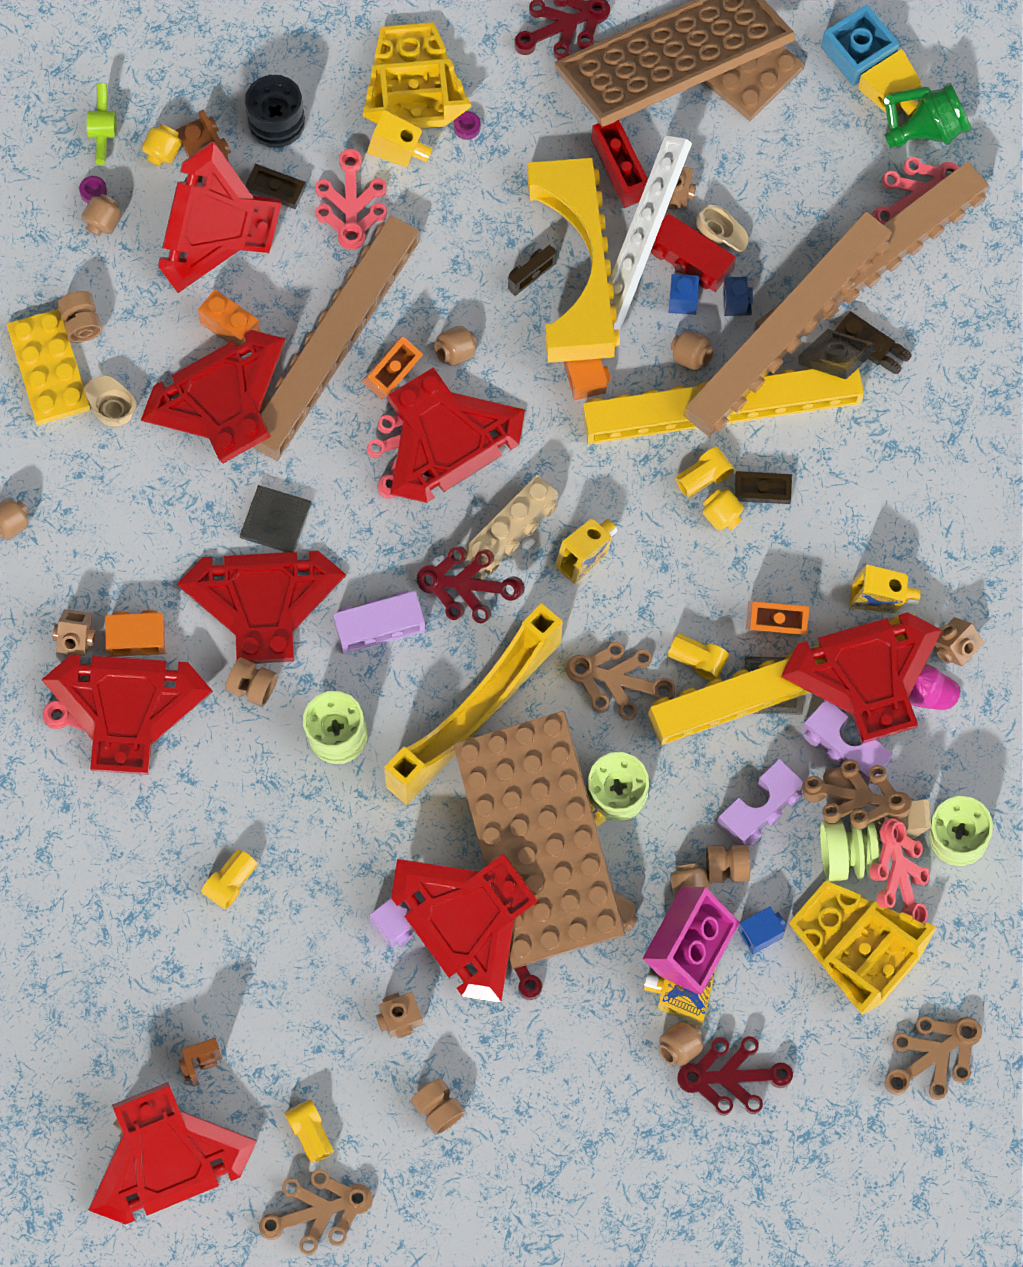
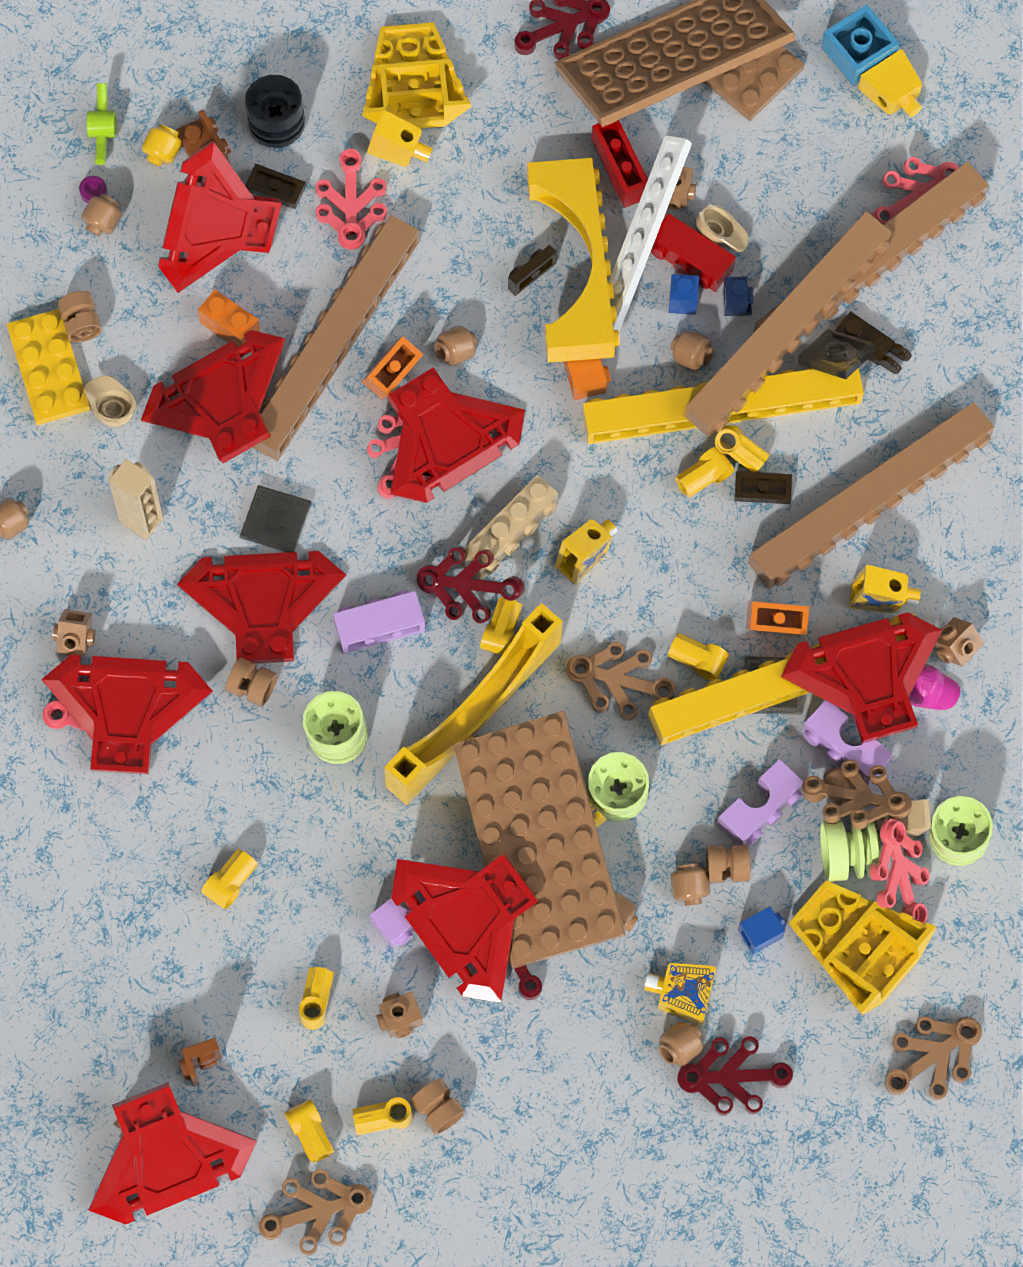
orange brick [105,610,166,657] -> none
magenta tile [454,111,481,140] -> none
dark pink slope [642,887,740,994] -> none
yellow head [702,488,744,531] -> none
green piece [883,83,972,149] -> none
none -> tan brick [109,459,163,540]
none -> yellow piece [299,966,334,1030]
none -> yellow piece [352,1097,413,1135]
none -> yellow piece [480,597,522,655]
none -> yellow piece [715,425,771,472]
none -> medium nougat brick [748,402,994,589]

